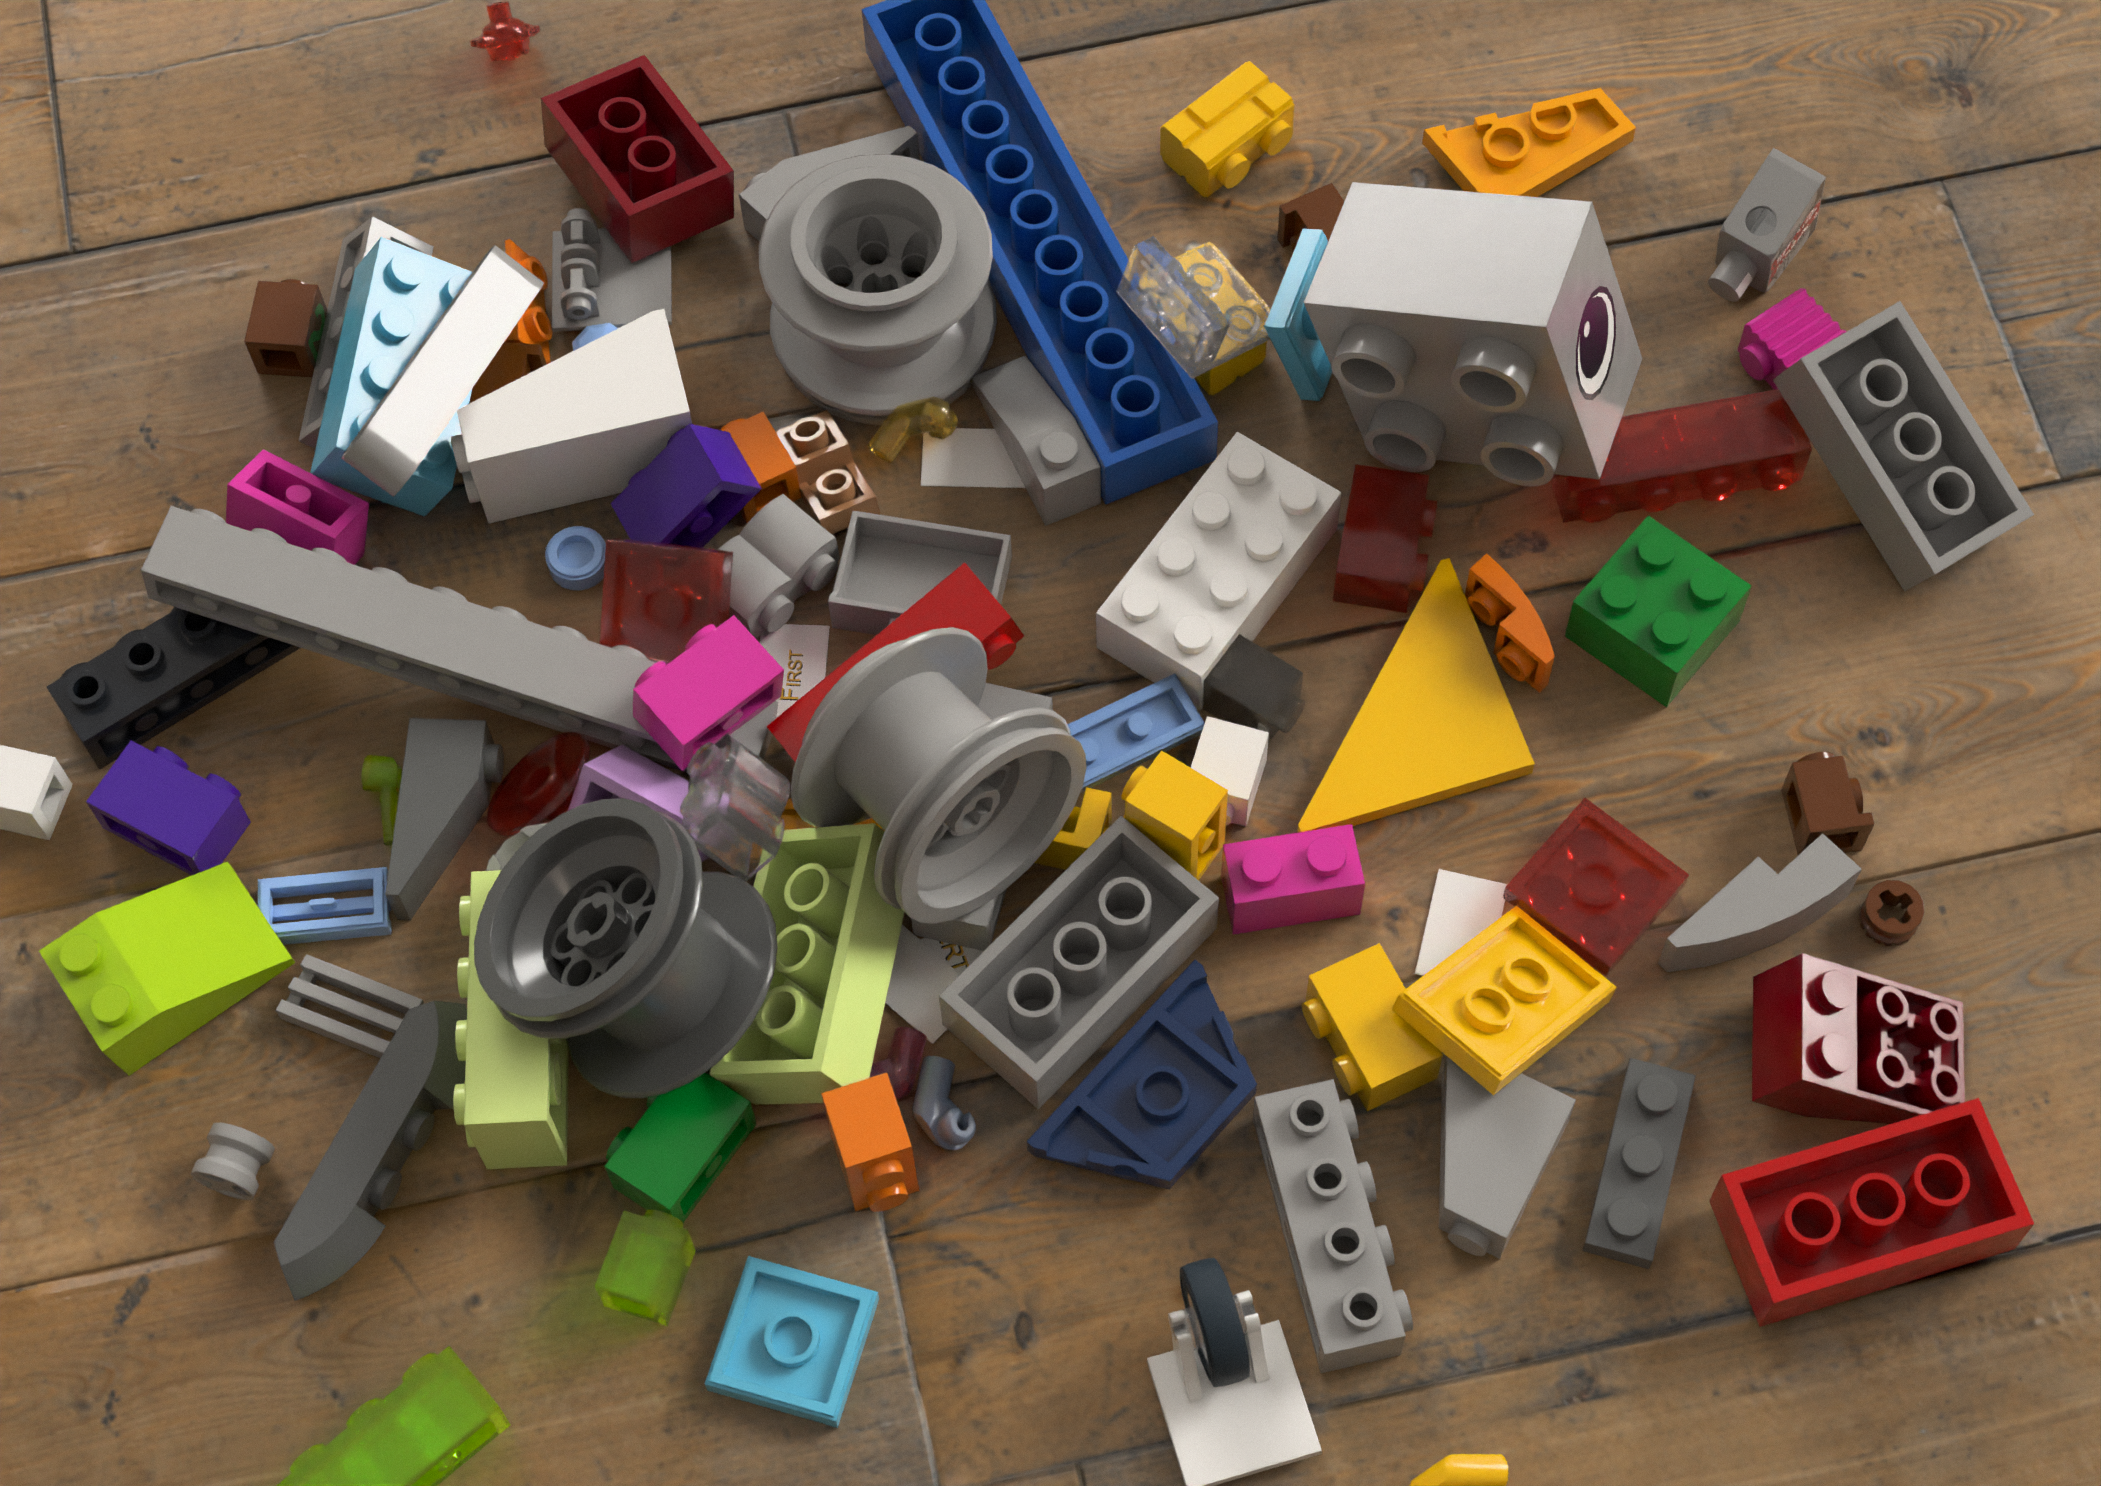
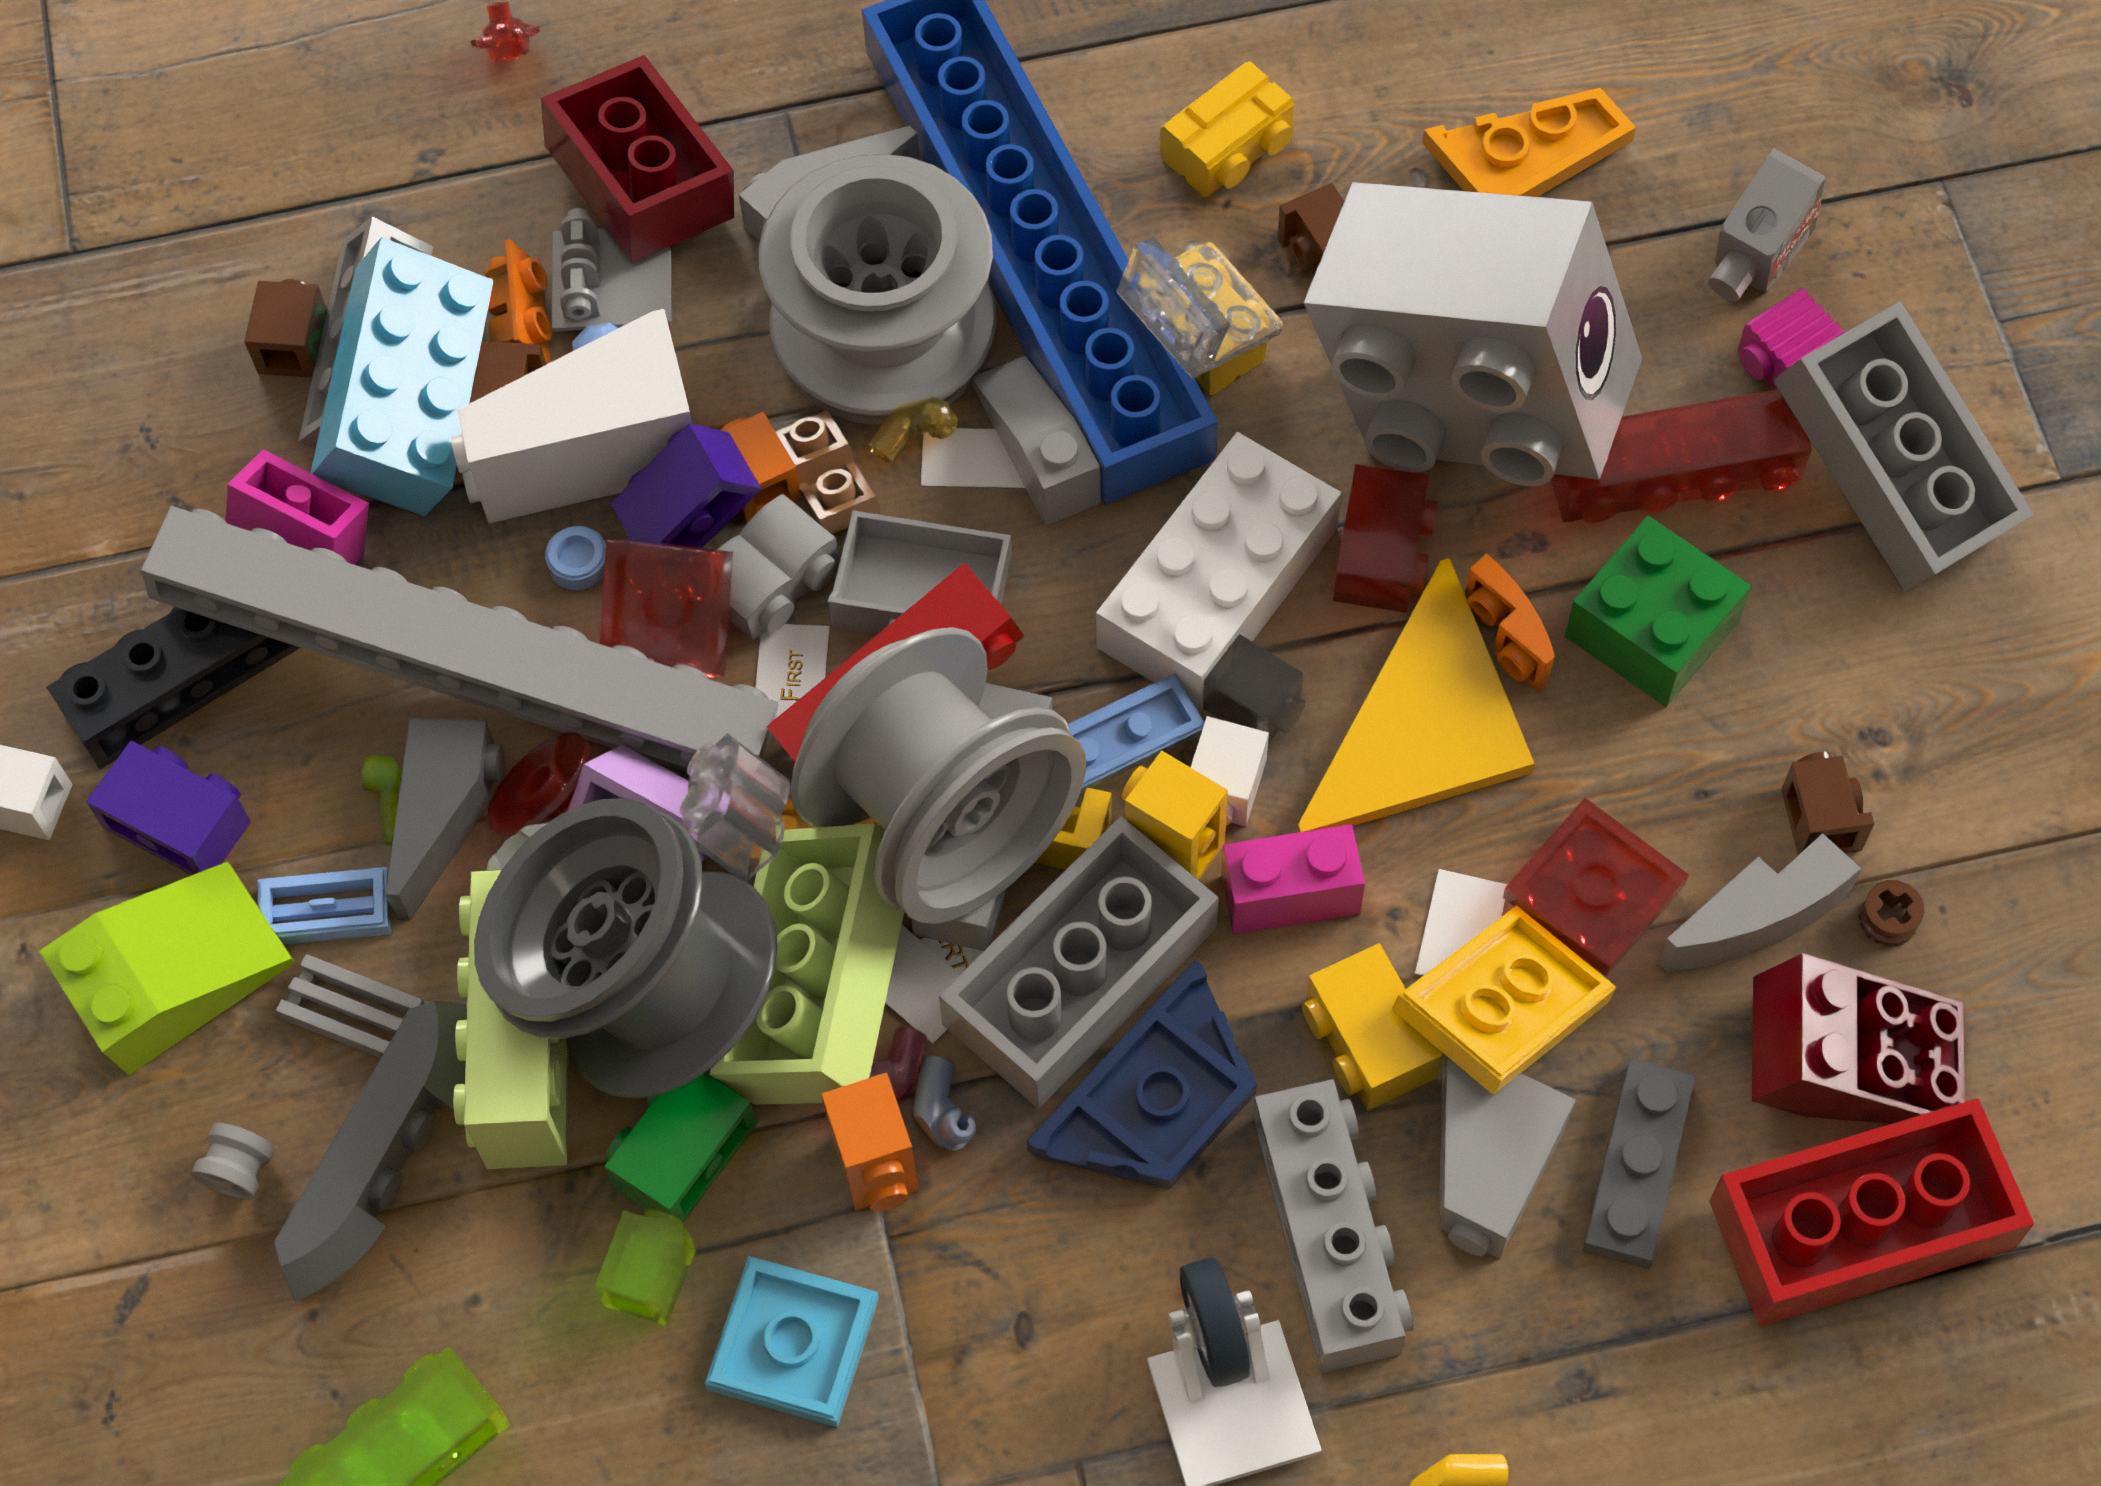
beam [341,245,544,497] -> none
dark pink brick [633,615,784,771] -> none
medium azure tile [1264,229,1332,401] -> none

